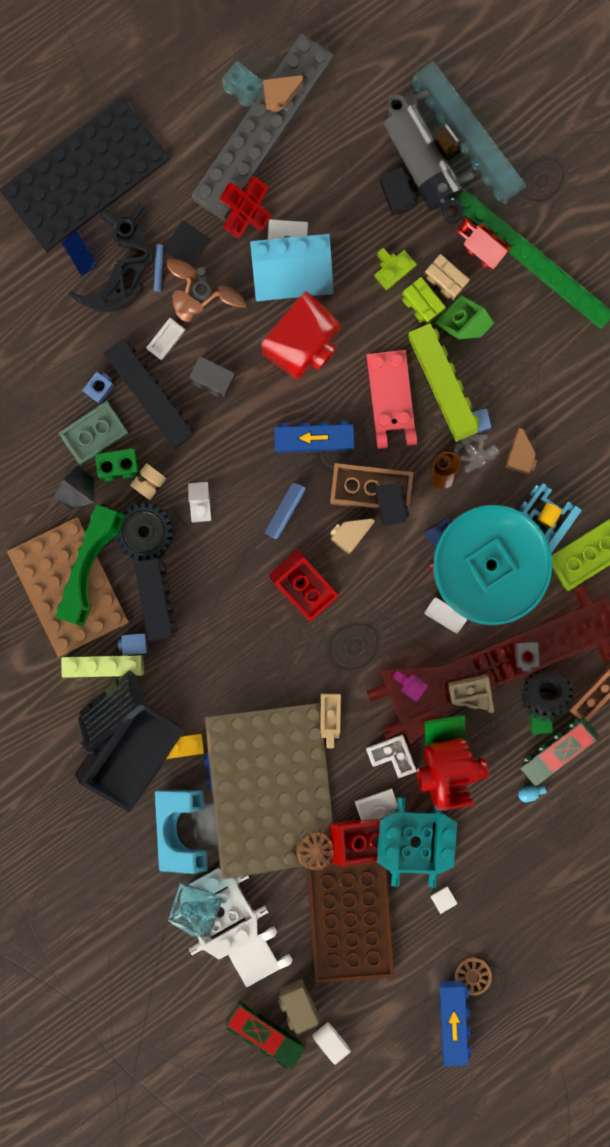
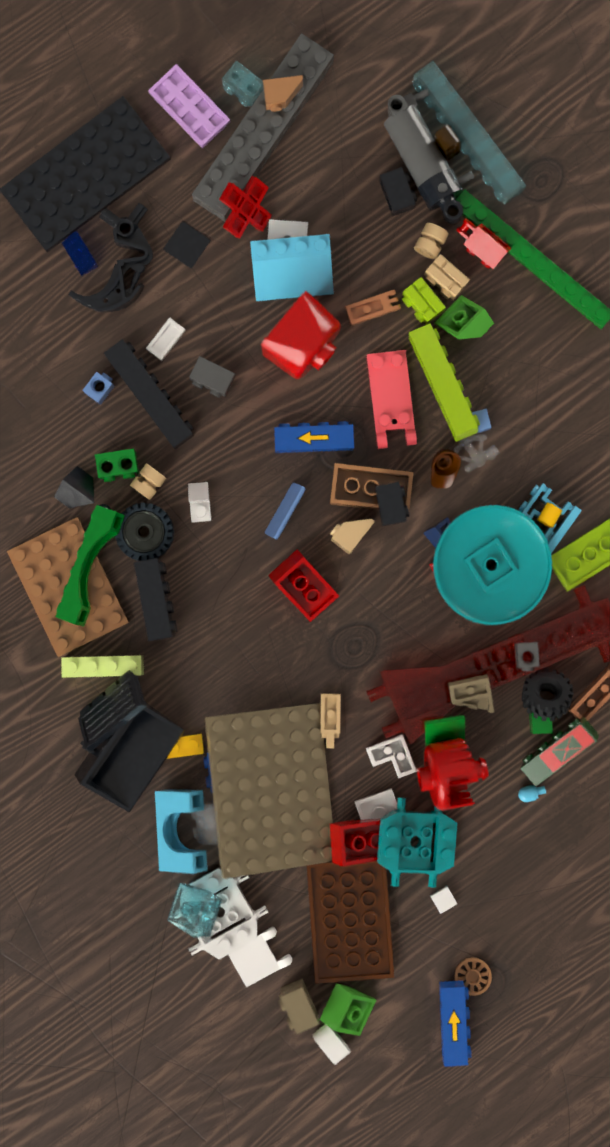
sand green tile [58,401,129,466] -> none
medium blue brick [118,634,148,655] -> none
medium blue piece [154,244,164,292] -> none
nougat plant [167,259,247,322] -> none
dark grey piece [192,267,212,304] -> none
dark green brick [225,1000,305,1069] -> none
medium nougat wheel [297,832,334,870] -> none
lime hinge [374,248,417,291] -> none
magenta plate [392,670,428,702] -> none
slope [424,597,467,634] -> none
medium nougat slope [505,428,537,474] -> none
none -> lavender plate [148,64,230,149]
none -> bright green slope [320,983,376,1036]
none -> nougat hinge [345,290,401,326]
none -> tan wheel [414,223,449,260]

